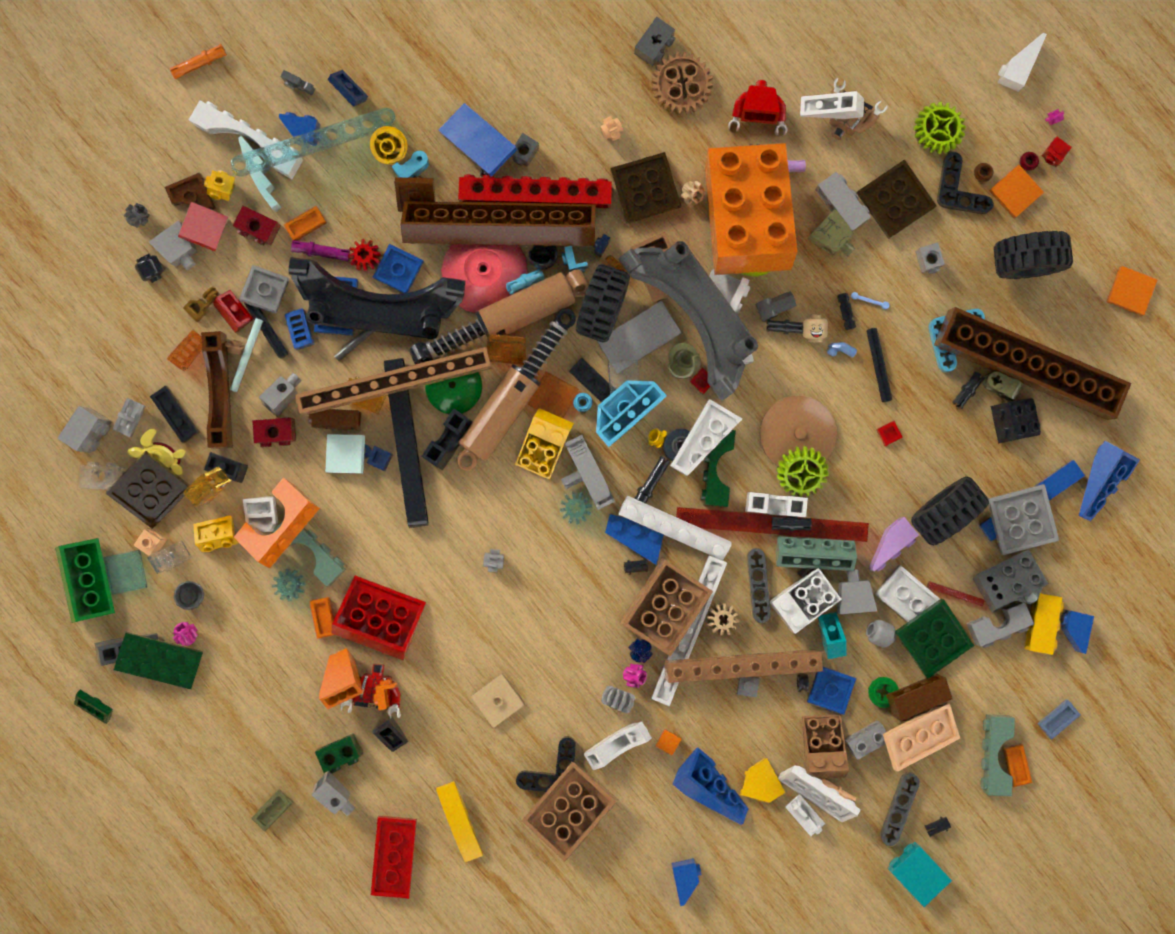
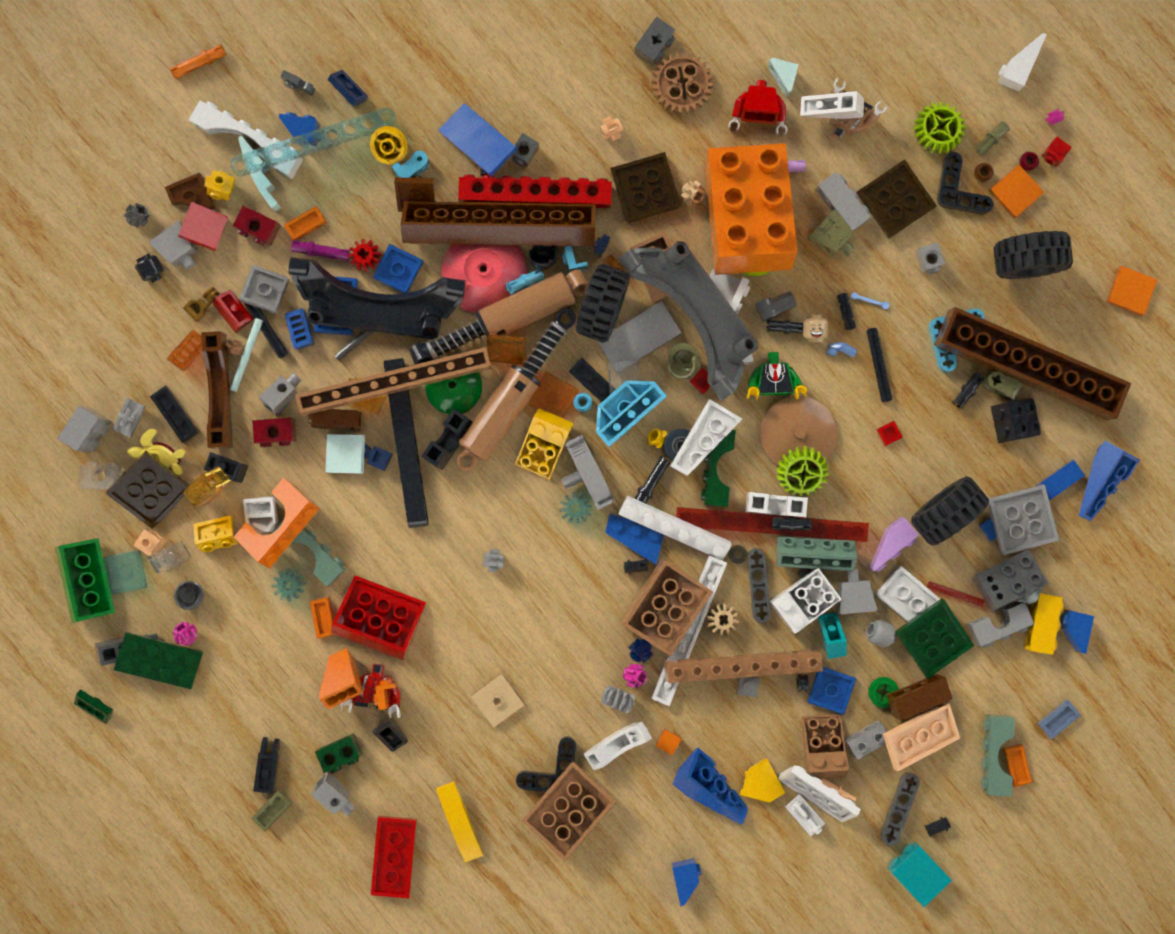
none -> black hinge [253,737,280,794]
none -> clear smoke plate [728,545,747,564]
none -> torso [746,352,807,400]
none -> light aqua slope [767,58,799,98]
none -> olive axle [976,121,1010,155]

